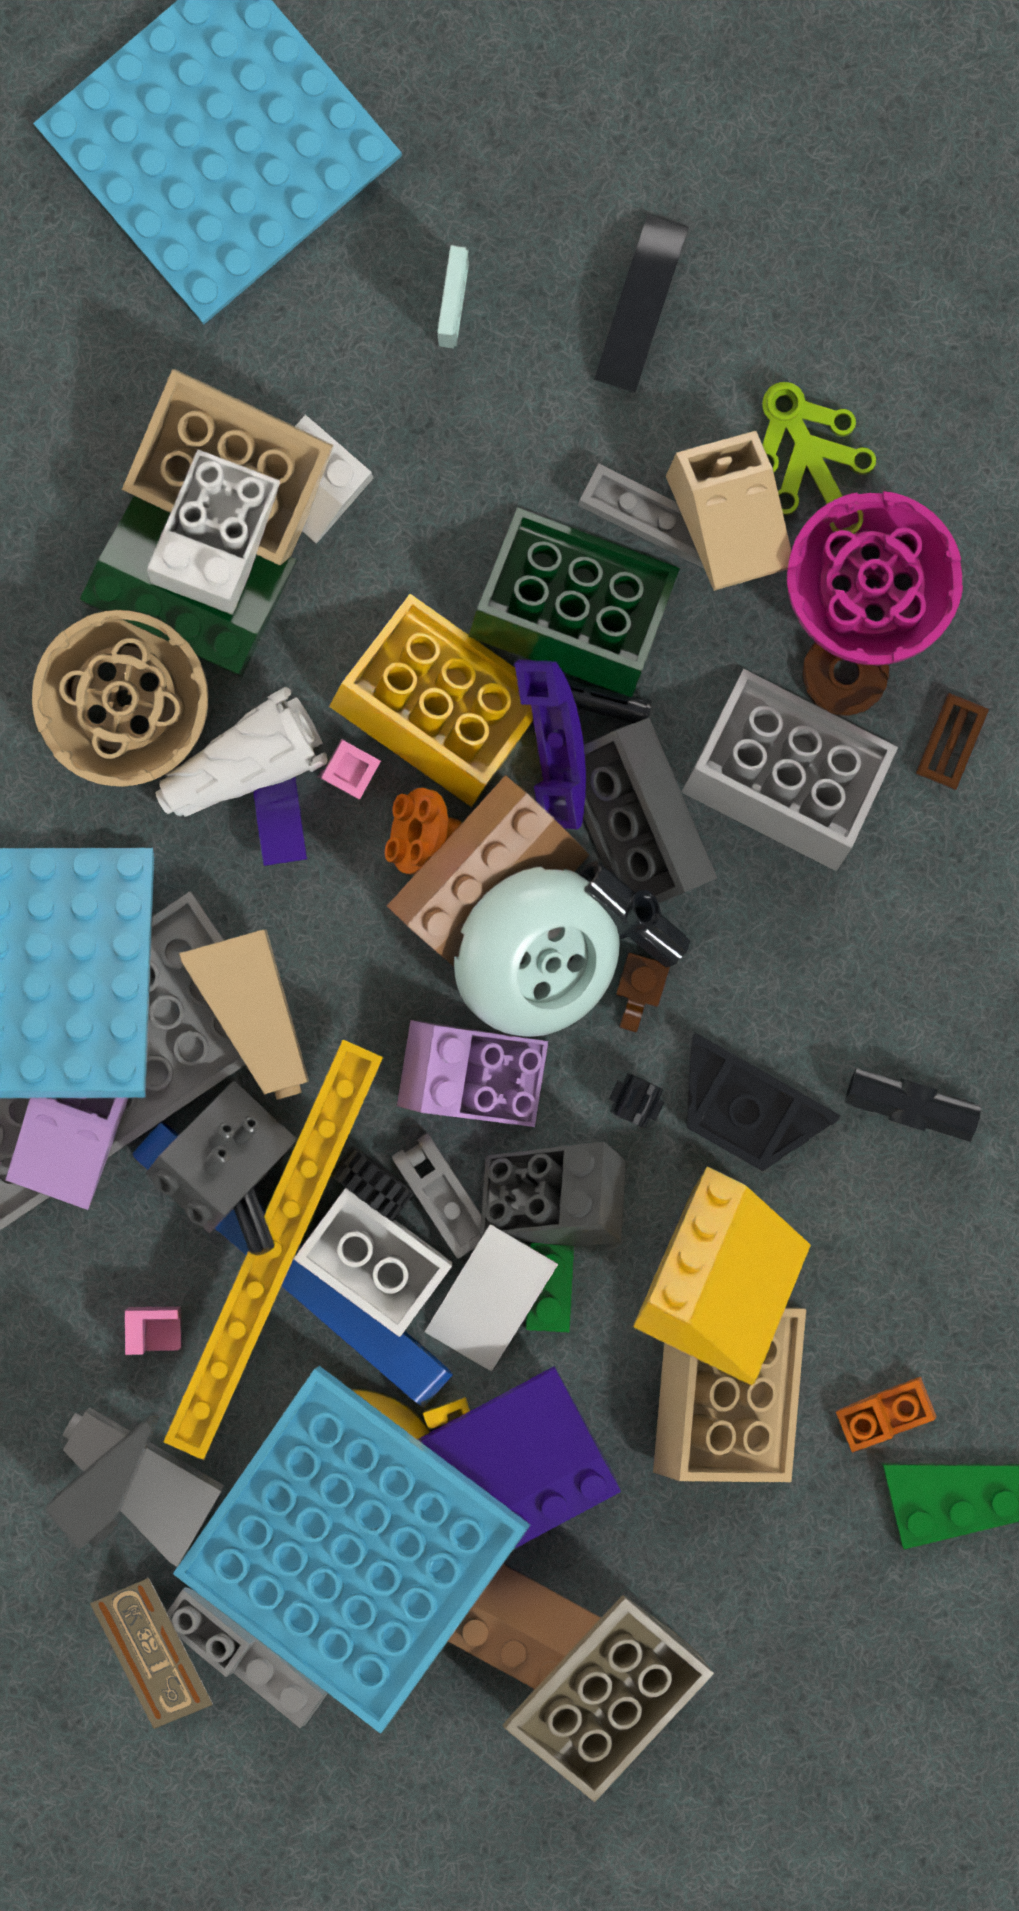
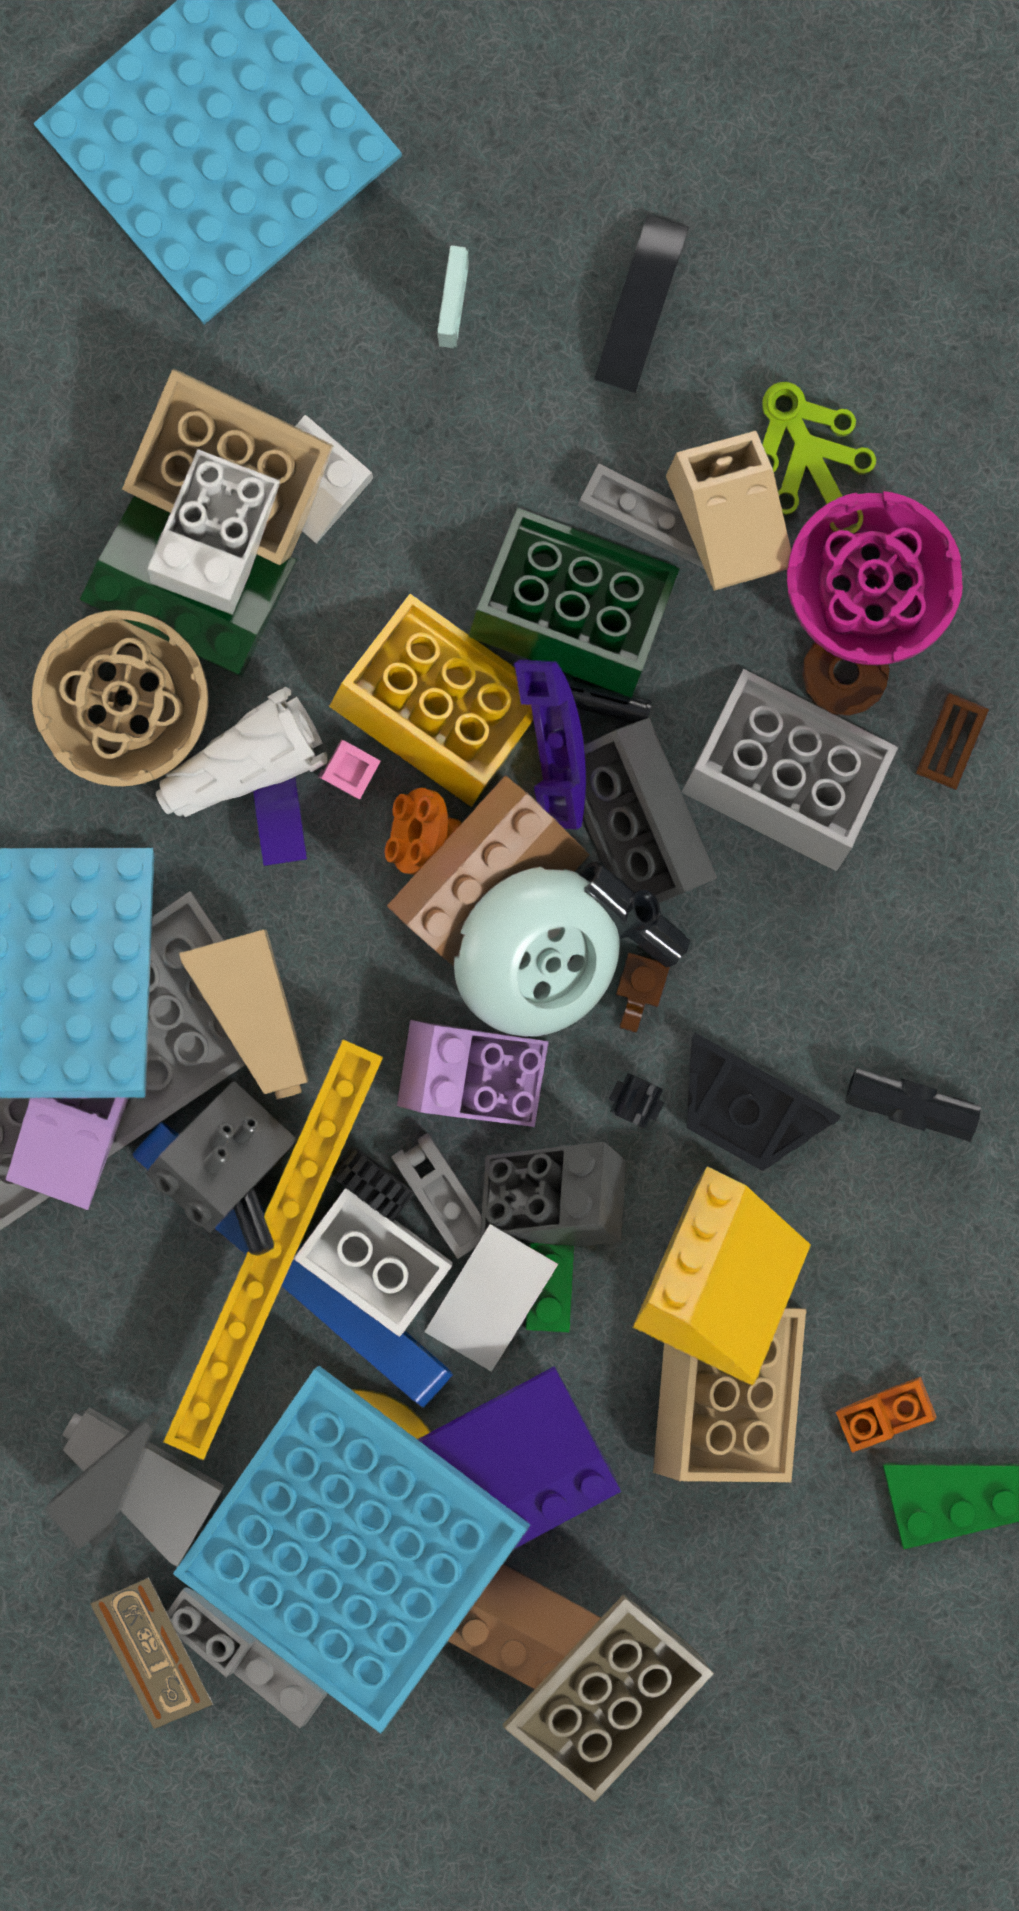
bright pink panel [125,1306,181,1355] -> none
yellow tile [423,1397,470,1429] -> none

